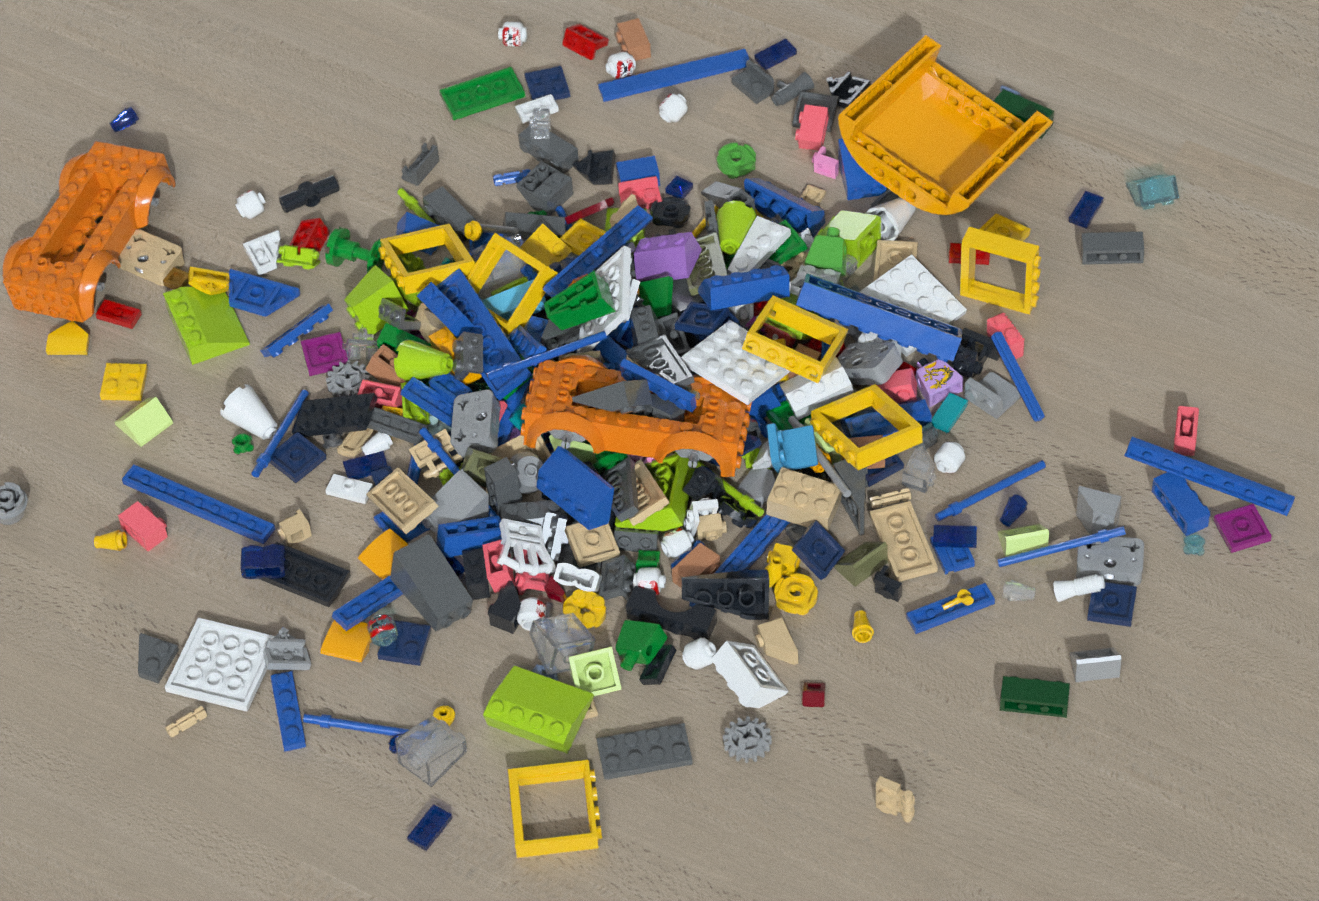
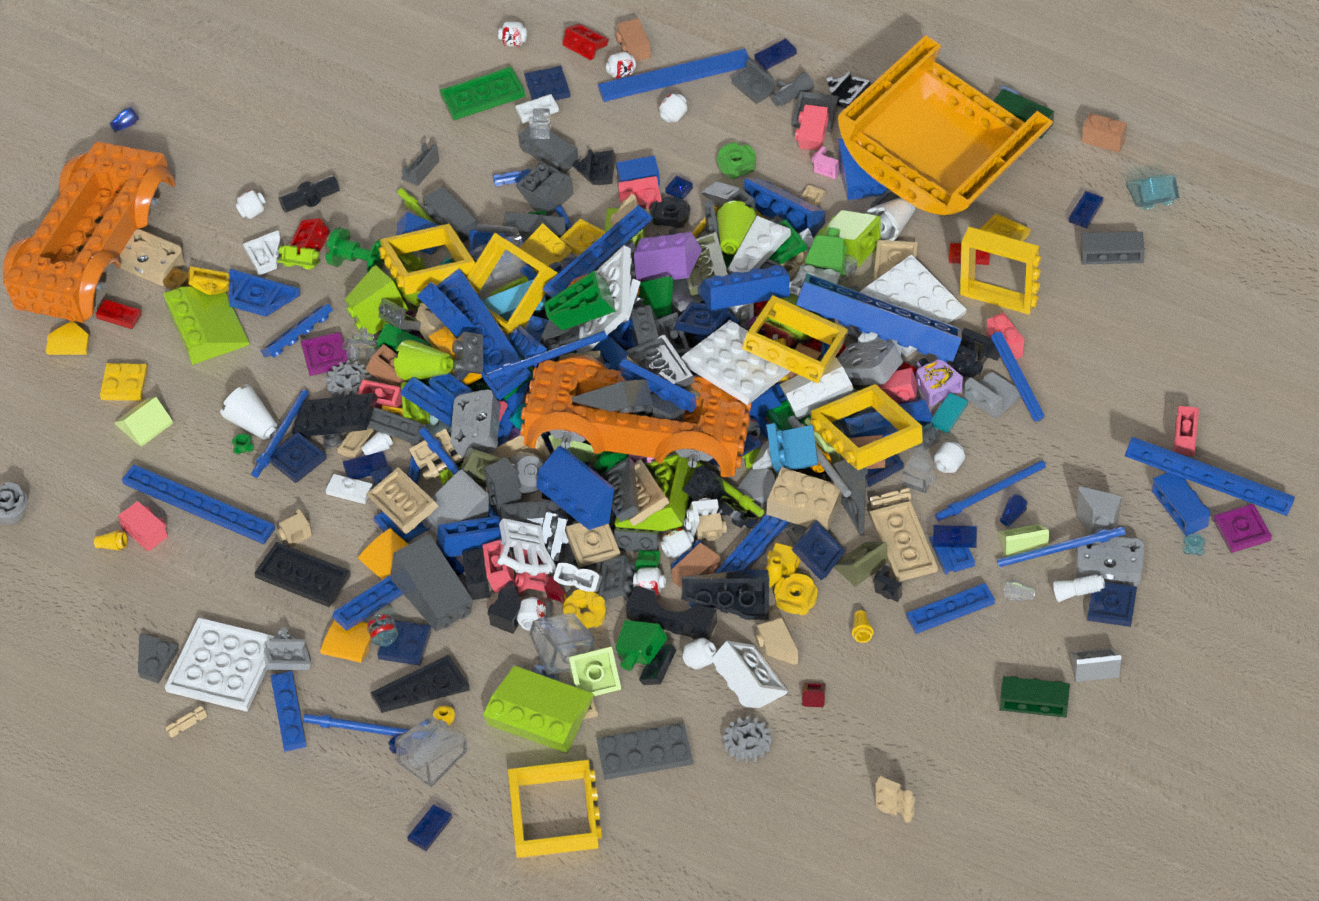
clear blue brick [240,544,286,579] -> none
yellow plate [464,221,482,241] -> none
dark red tile [565,197,615,224] -> none
yellow hand [942,589,974,610] -> none
none -> black wing [371,655,470,713]
none -> nougat brick [1082,113,1127,153]

